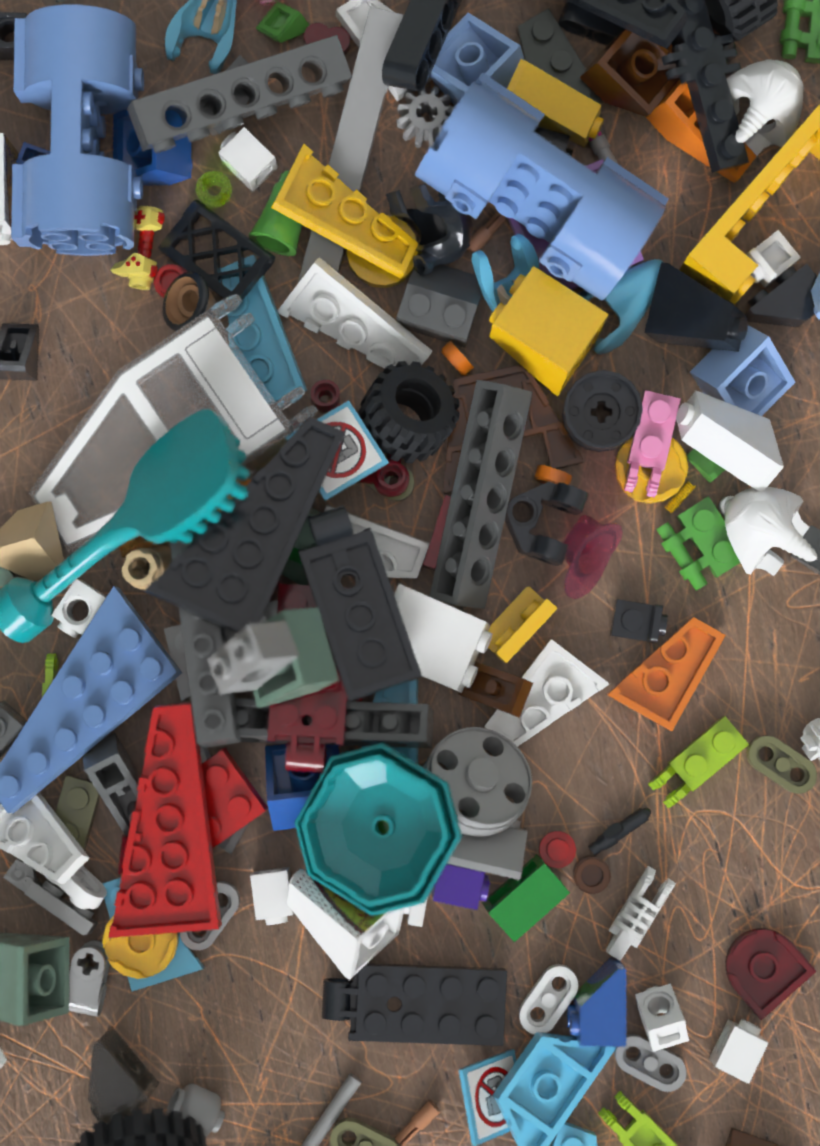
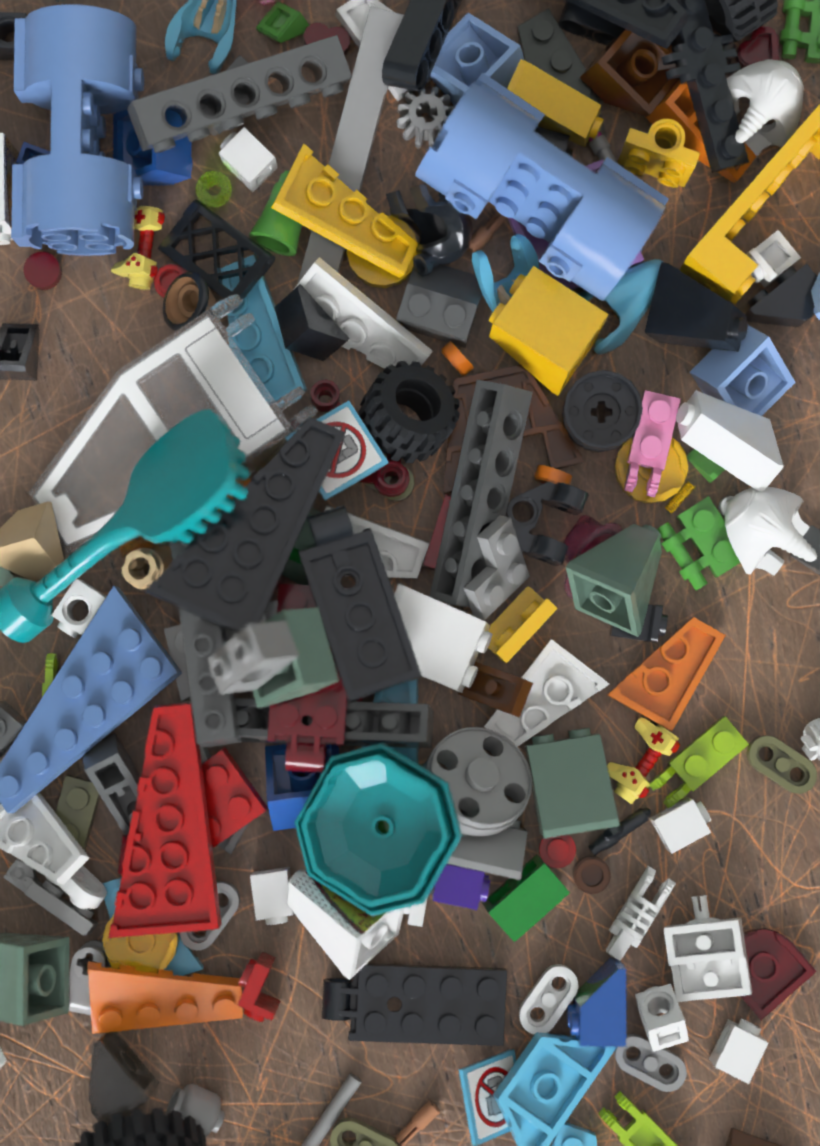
none -> dark red tile [23,252,62,290]
none -> orange wing [87,961,243,1034]
none -> red bracket [237,952,281,1022]
none -> black slope [274,284,350,361]
none -> light grey plate [464,515,530,620]
none -> sand green slope [525,728,620,838]
none -> sand green slope [566,524,662,637]
none -> light yellow piece [607,718,680,804]
none -> yellow plate [618,119,700,188]
none -> white brick [649,797,711,854]
none -> white plate [663,895,753,1002]
none -> dark red tile [736,26,780,68]

